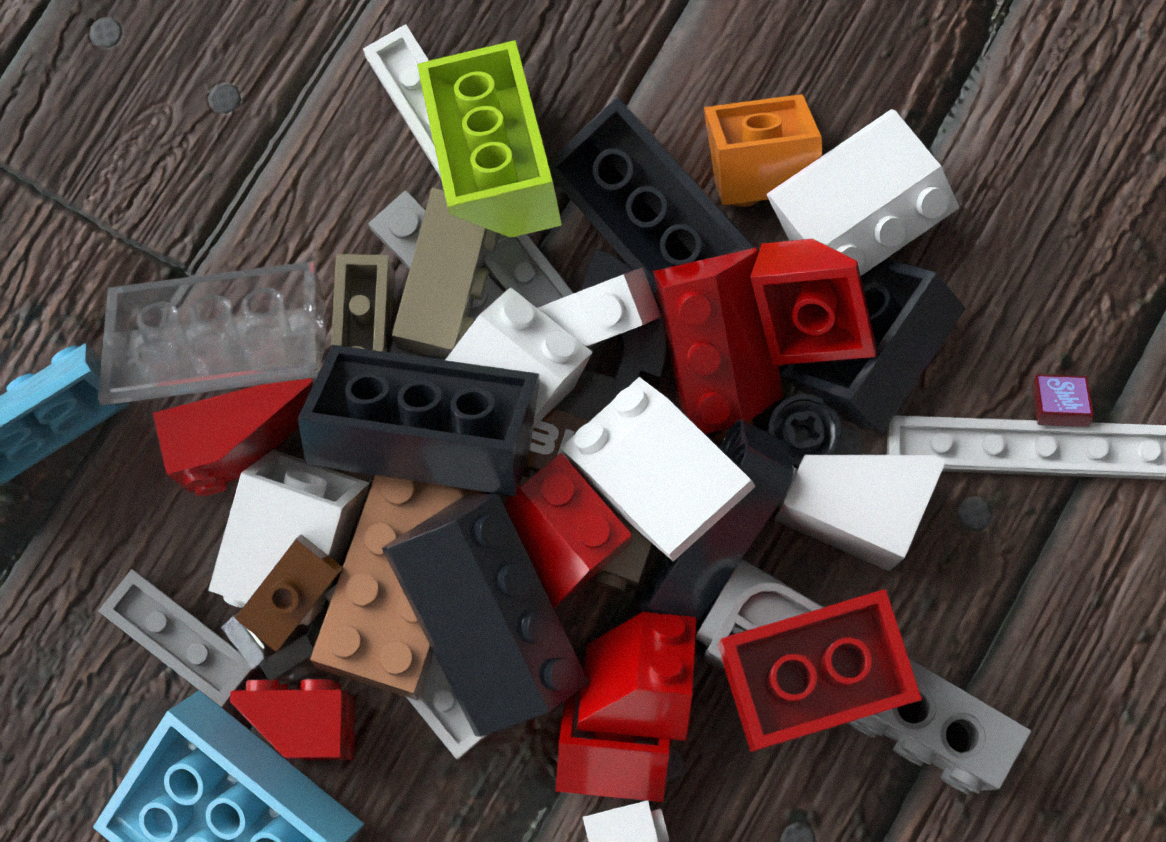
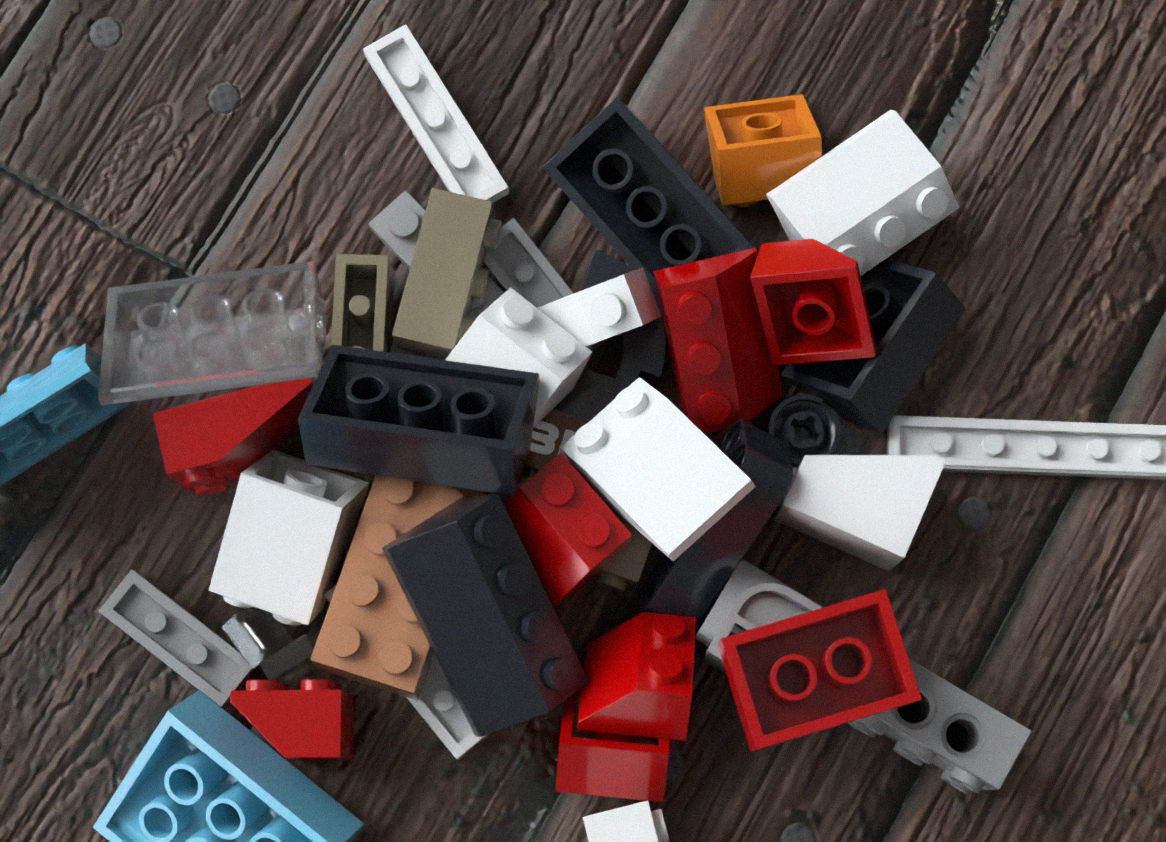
reddish brown plate [234,534,343,652] -> none
lime slope [417,40,562,238] -> none
tile [1032,374,1094,427] -> none

